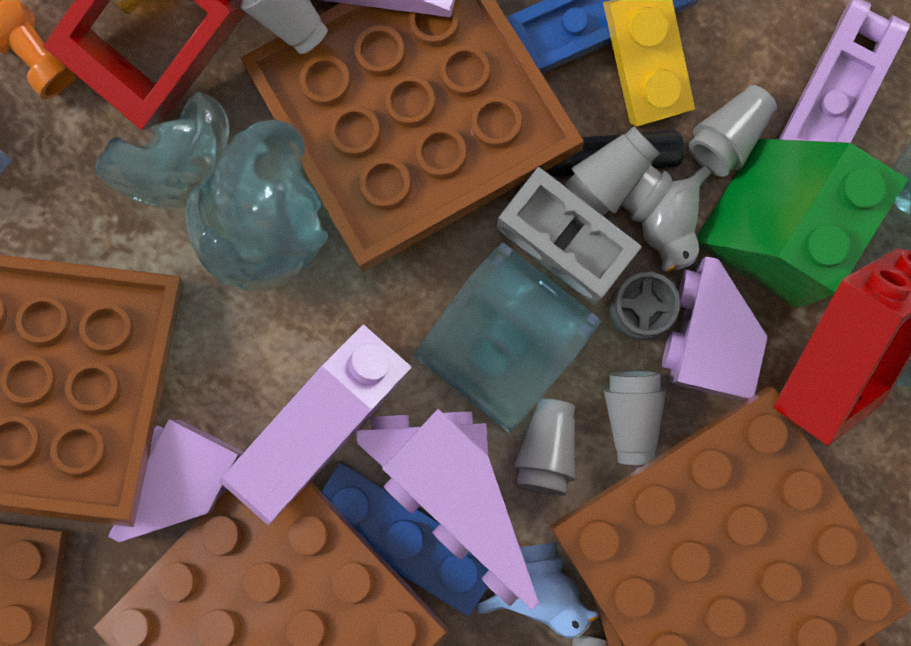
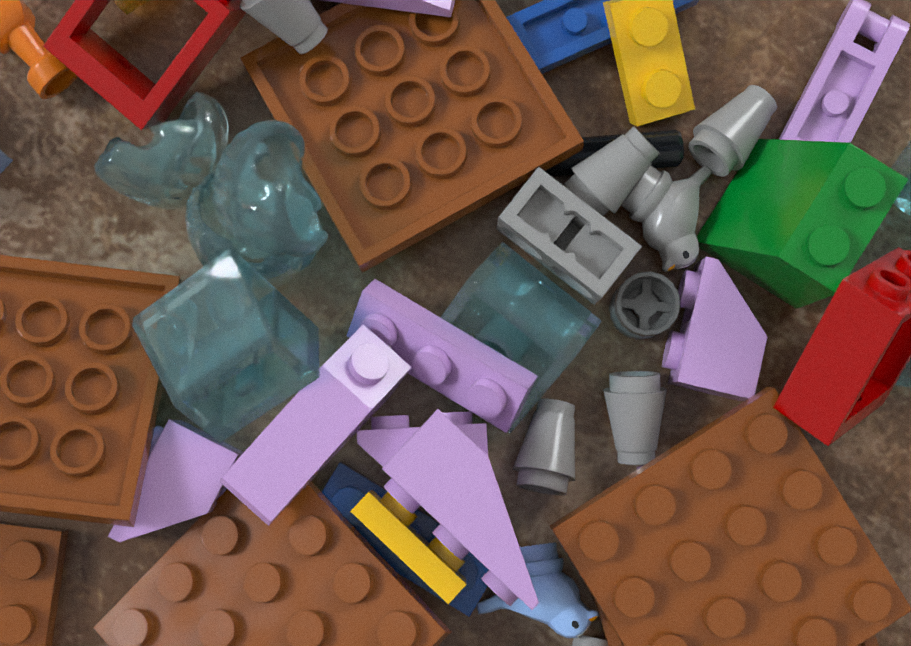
none -> clear light blue slope [132,248,320,443]
none -> lavender plate [347,279,538,433]
none -> yellow plate [350,490,467,604]

